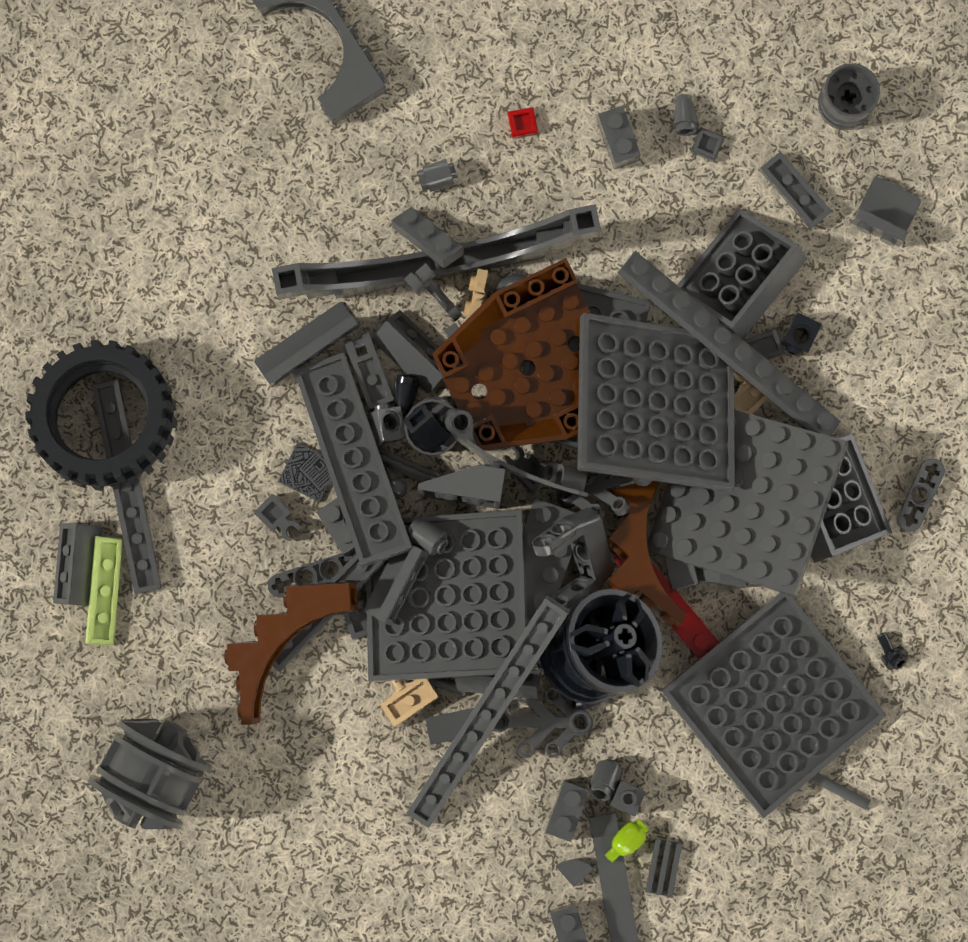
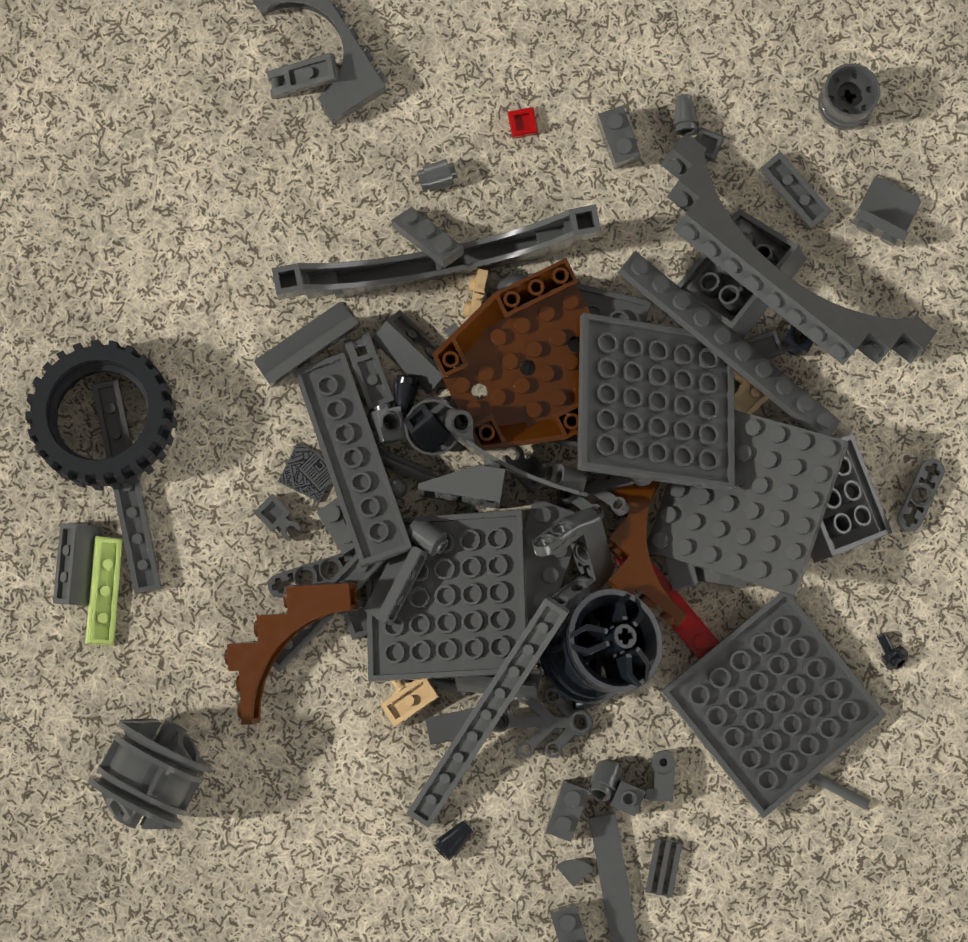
dark grey brick [404,263,463,321] -> none
lime plant [605,819,649,863] -> none
none -> dark grey plate [267,53,339,99]
none -> black cone [434,821,473,861]
none -> dark grey leg [644,750,675,801]
none -> dark grey arch [660,133,937,365]

